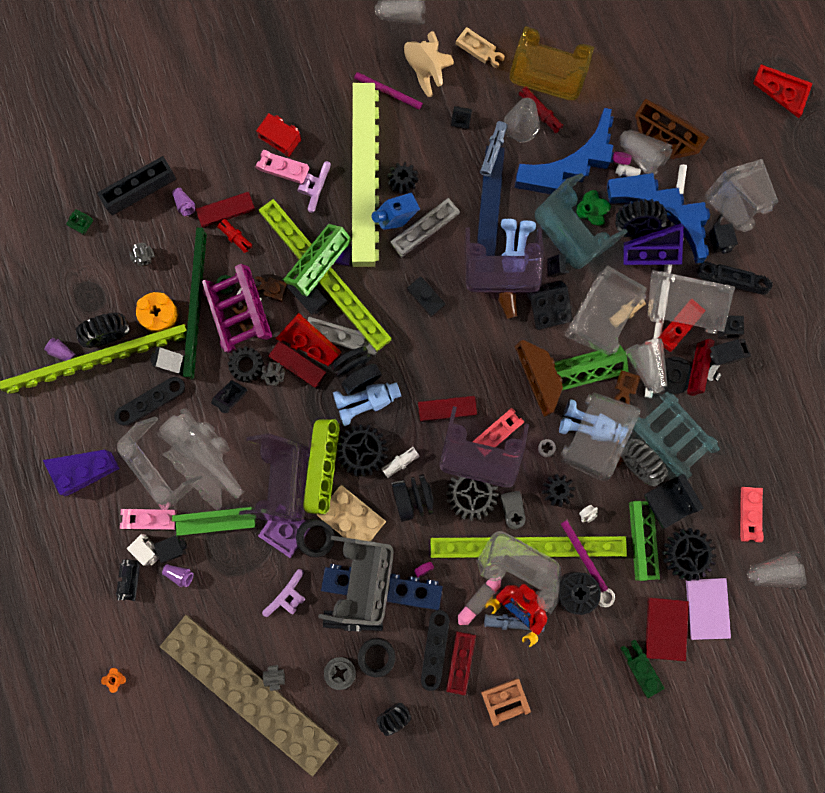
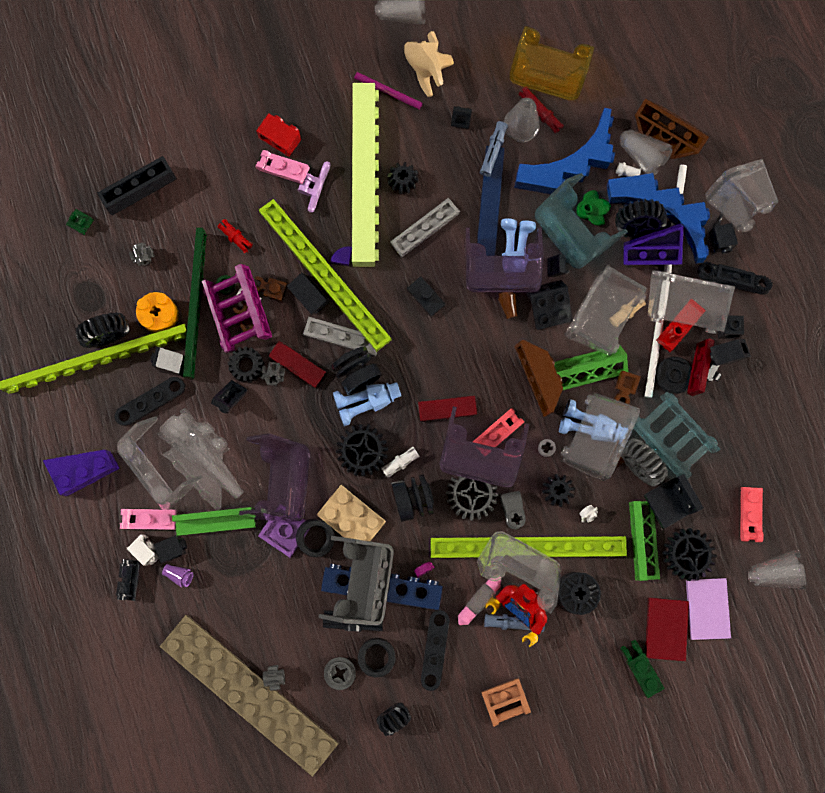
medium lavender cone [44,338,75,361] -> none
orange plate [101,668,126,693] -> none
medium lavender cone [172,188,196,216] -> none
dark red tile [196,191,255,228] -> none
lavender piece [262,569,305,617] -> none
red wing [275,313,341,366] -> none
bright green fence [283,224,352,296] -> none
lime beam [303,419,339,514] -> none
blue torso [372,193,420,230] -> none
dark red tile [446,631,476,695] -> none
tan plate [456,27,505,68] -> none
magenta bar [561,520,608,593] -> none
white plate [598,588,615,607] -> none
magenta tile [612,152,632,165] -> none
clear cone [625,338,668,394] -> none
red wing [753,65,813,118] -> none

